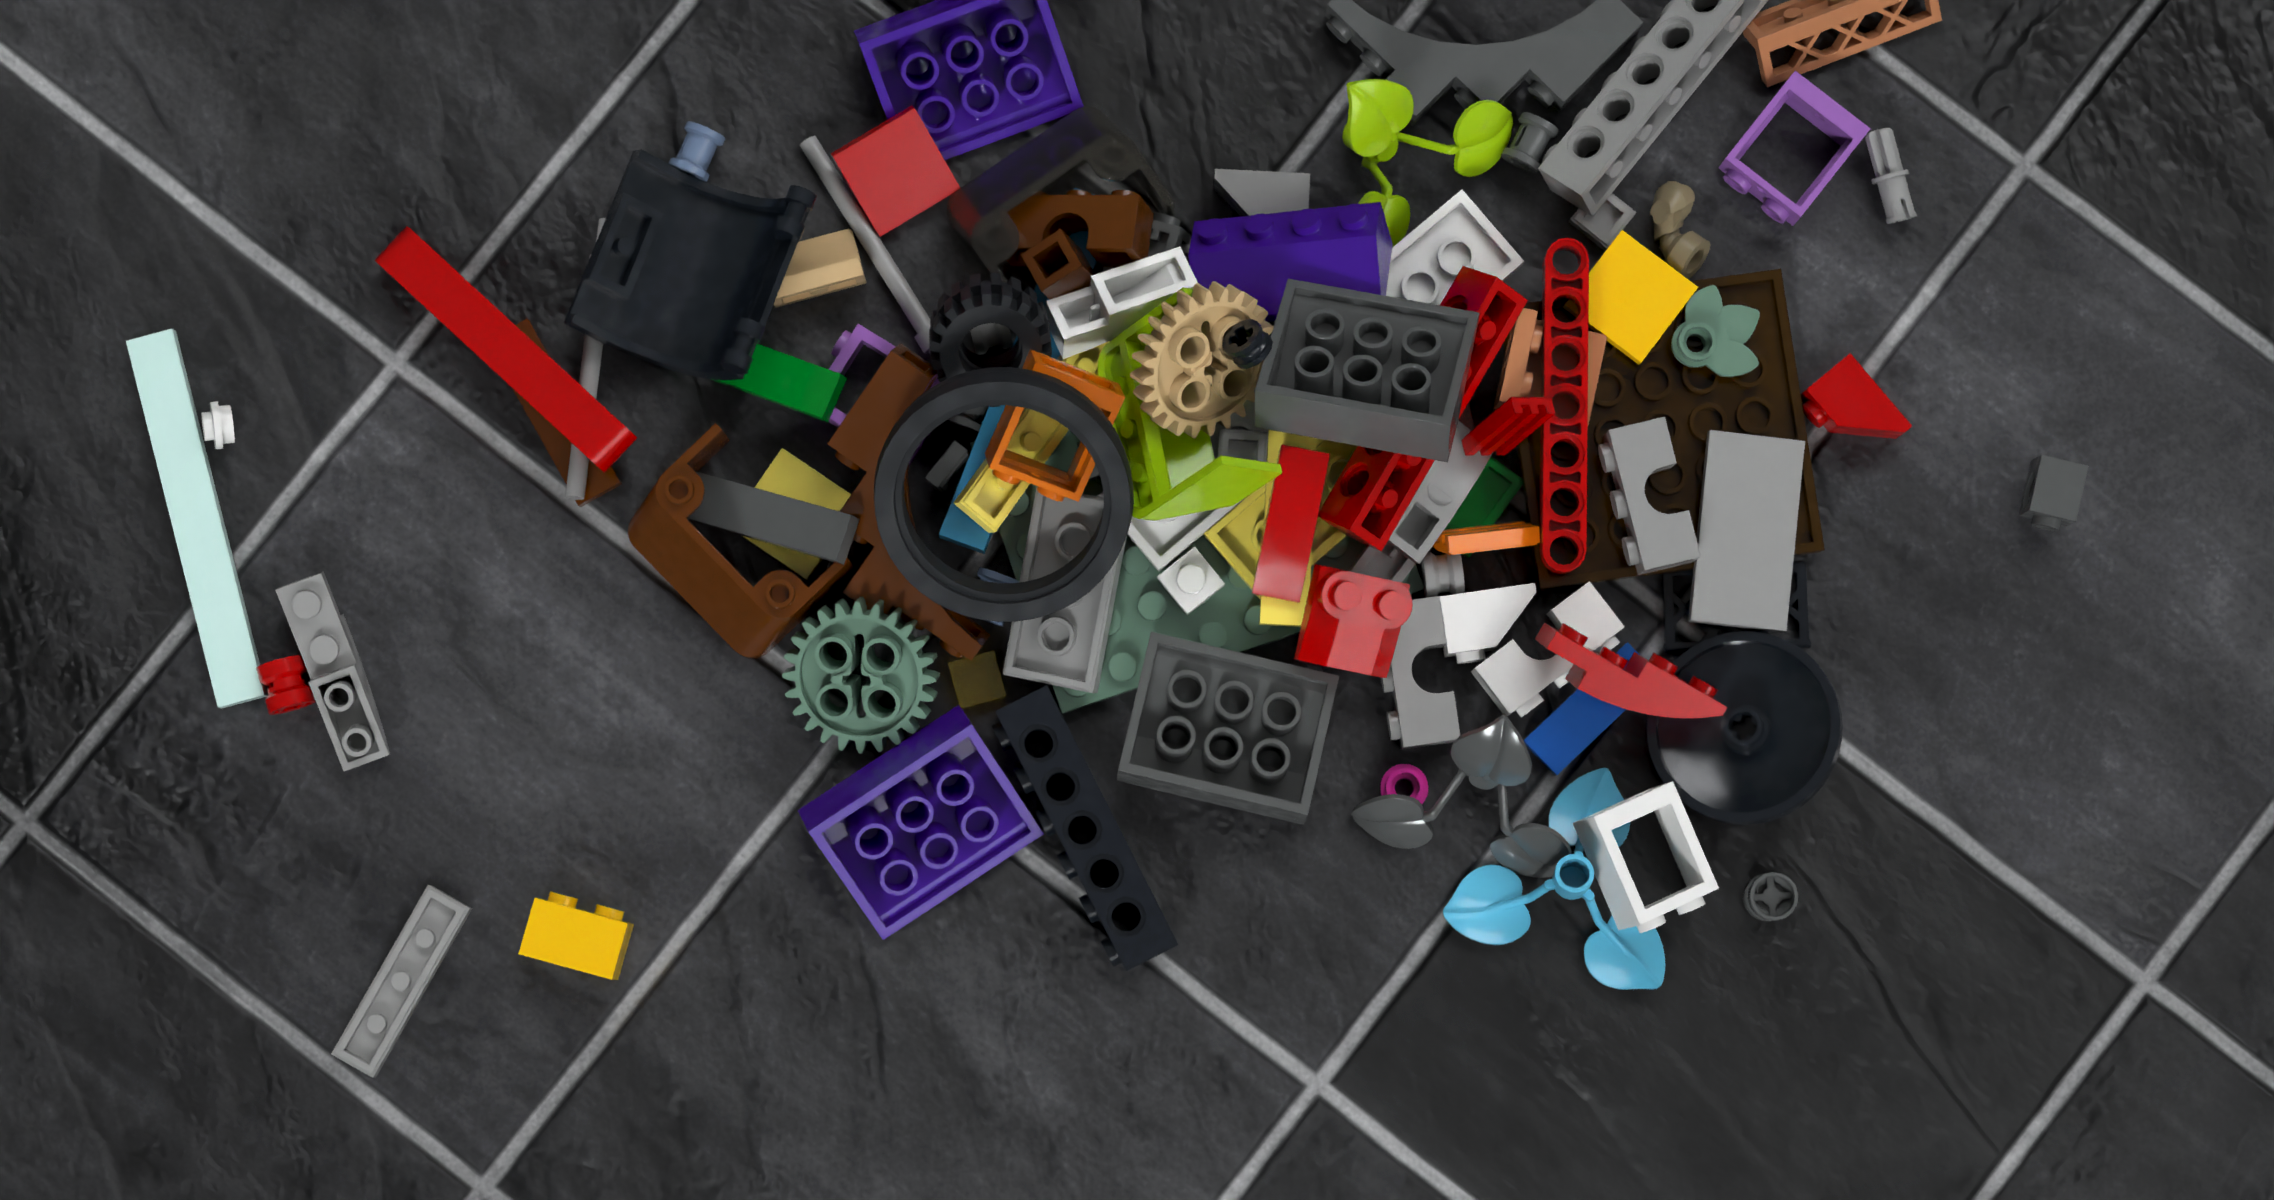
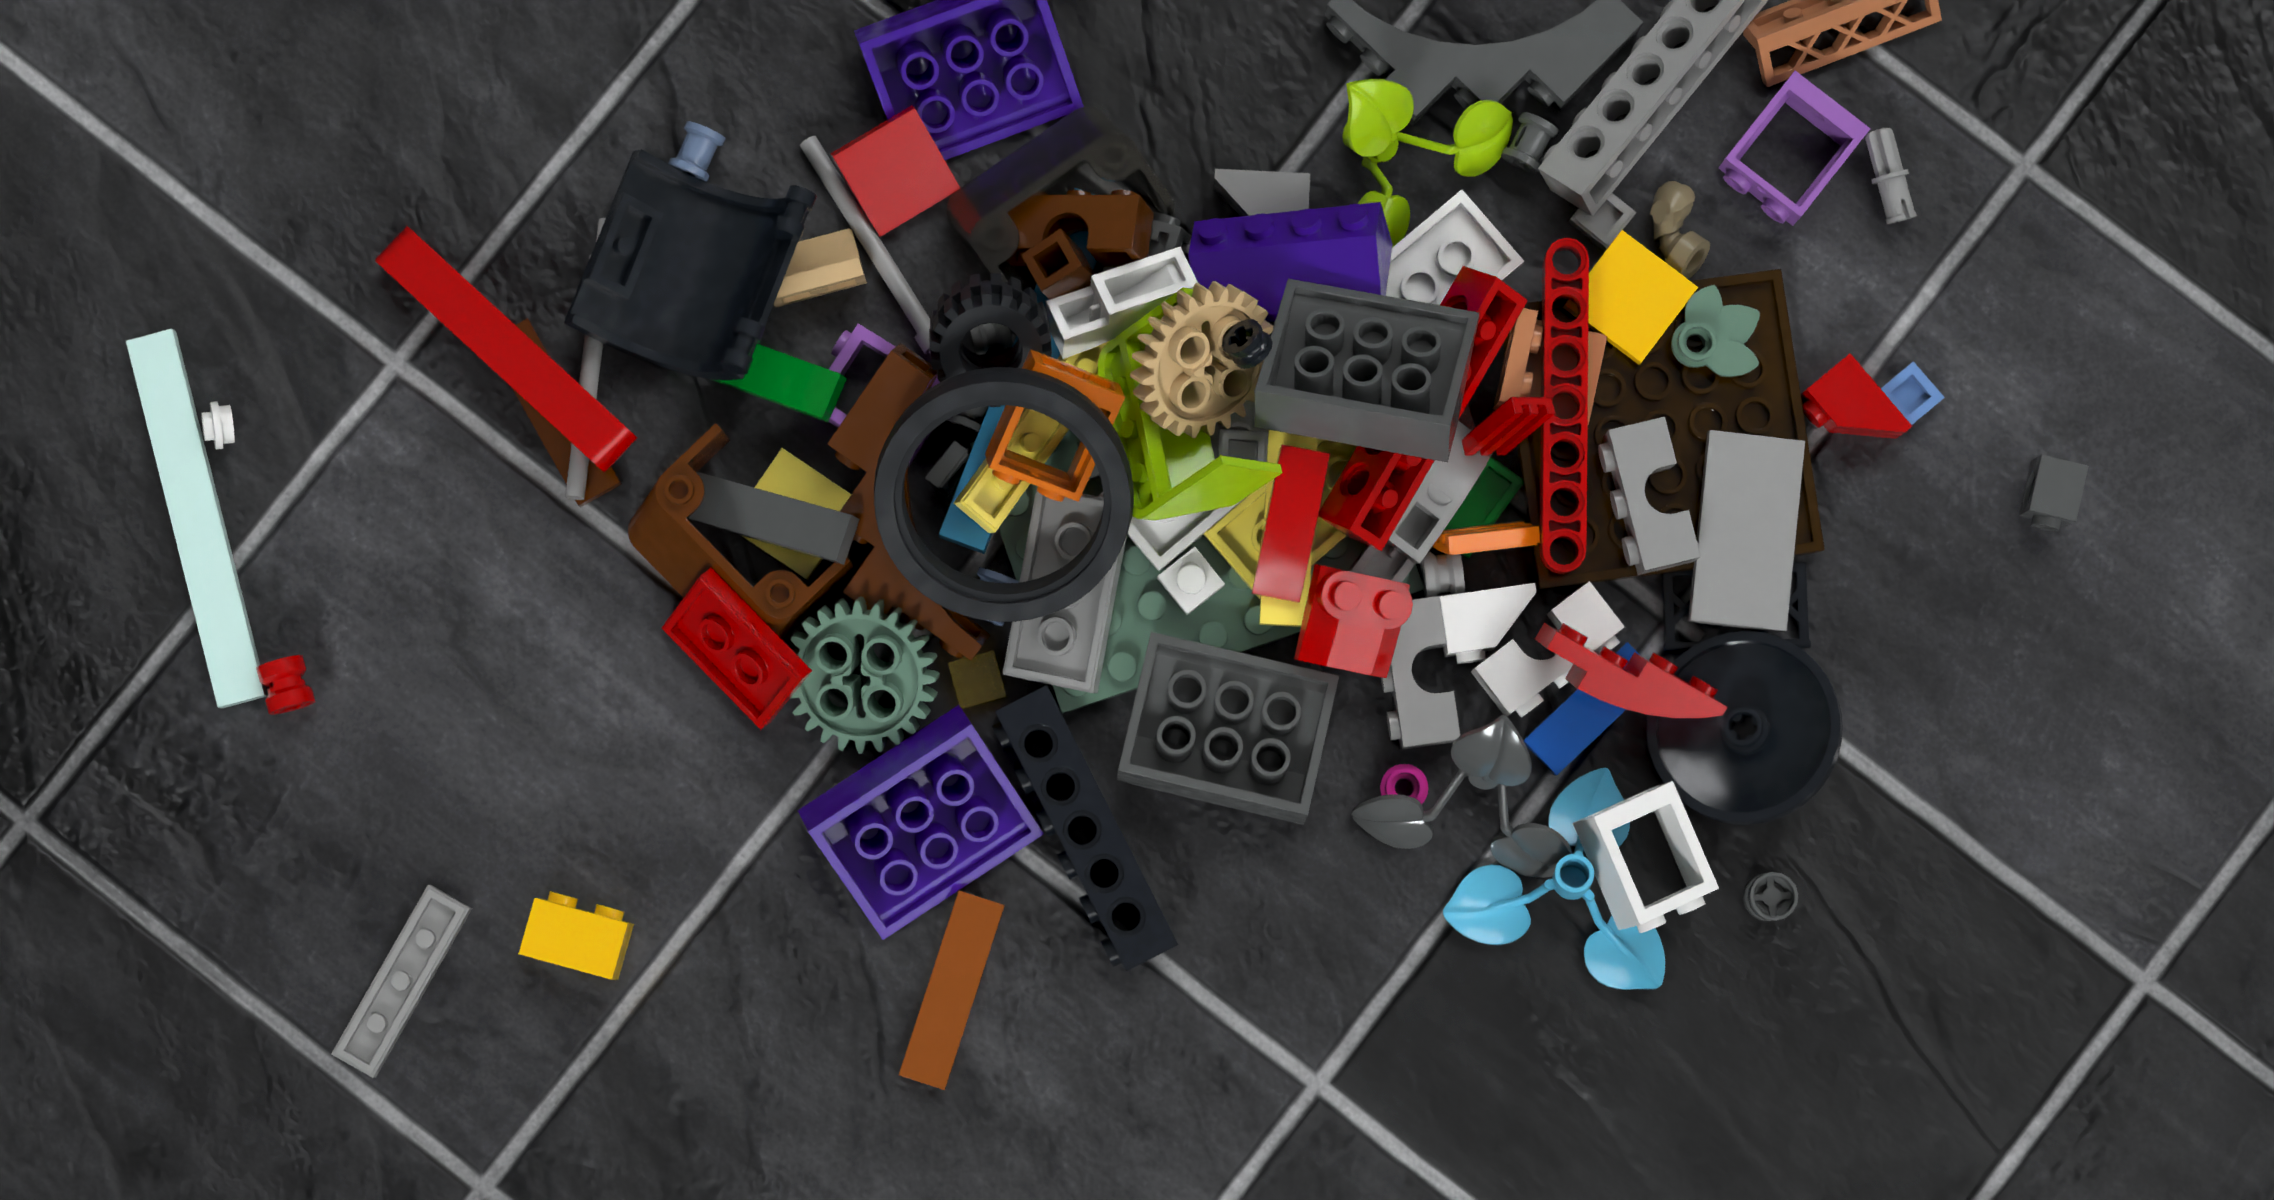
light grey slope [276,571,390,771] -> none
none -> red tile [662,568,812,730]
none -> dark orange tile [899,891,1005,1090]
none -> medium blue plate [1881,361,1945,425]

